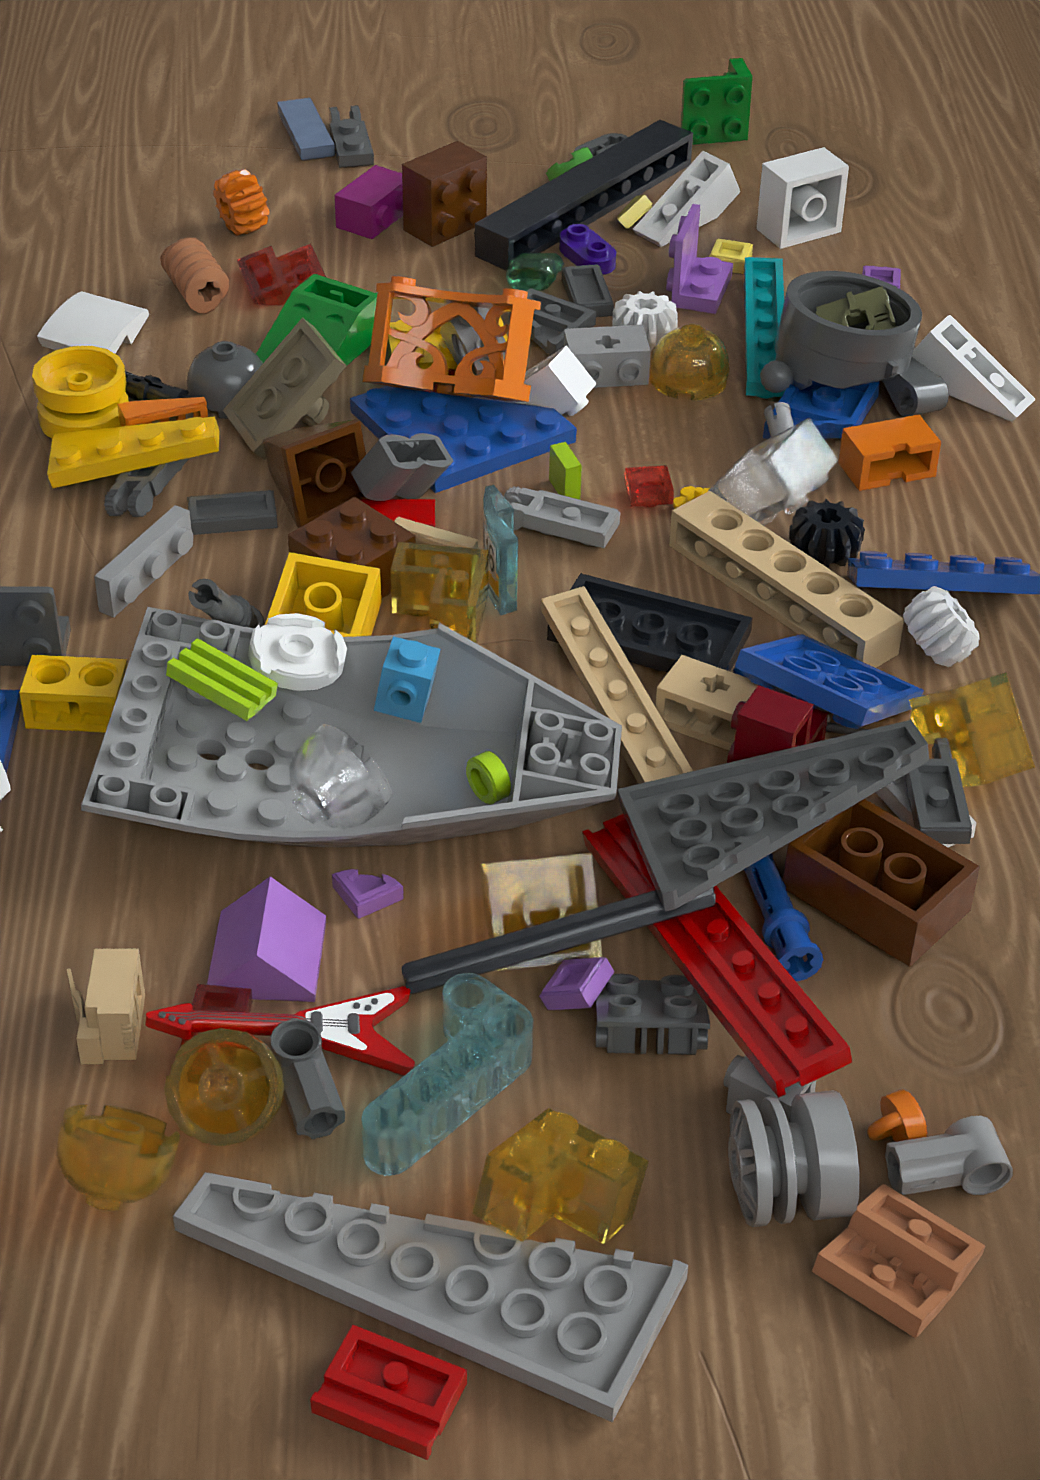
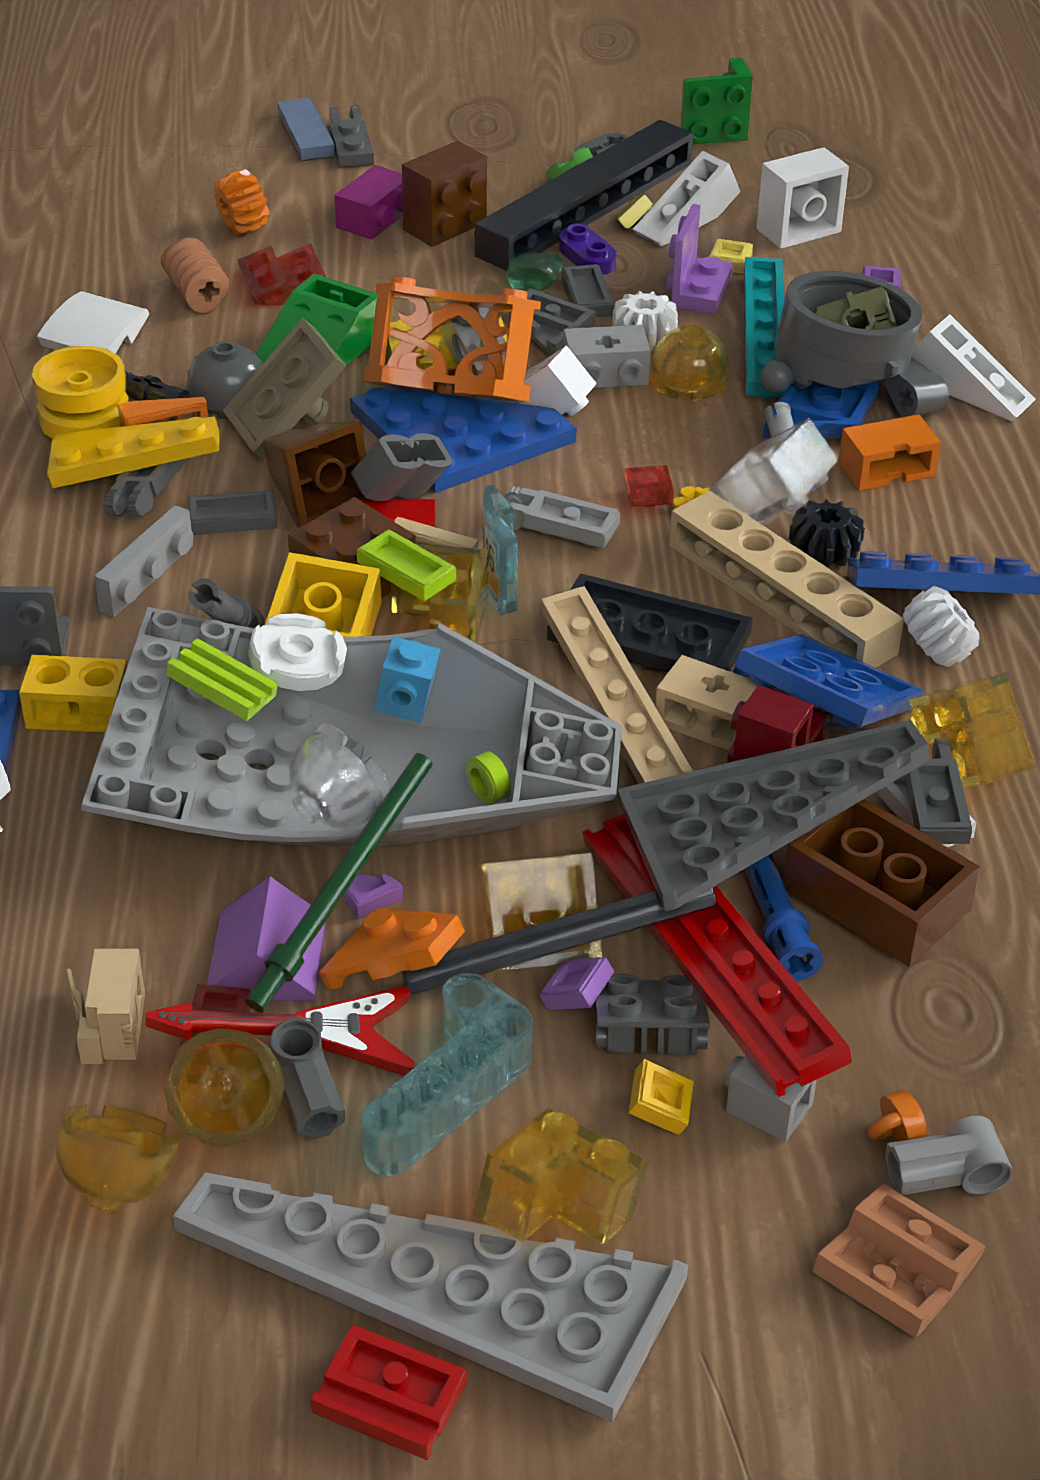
lime tile [549,442,582,500] -> none
light grey wheel [728,1090,859,1227] -> none
none -> dark green bar [245,753,433,1013]
none -> orange wing [318,908,465,990]
none -> lime tile [357,529,456,601]
none -> yellow tile [628,1059,694,1135]

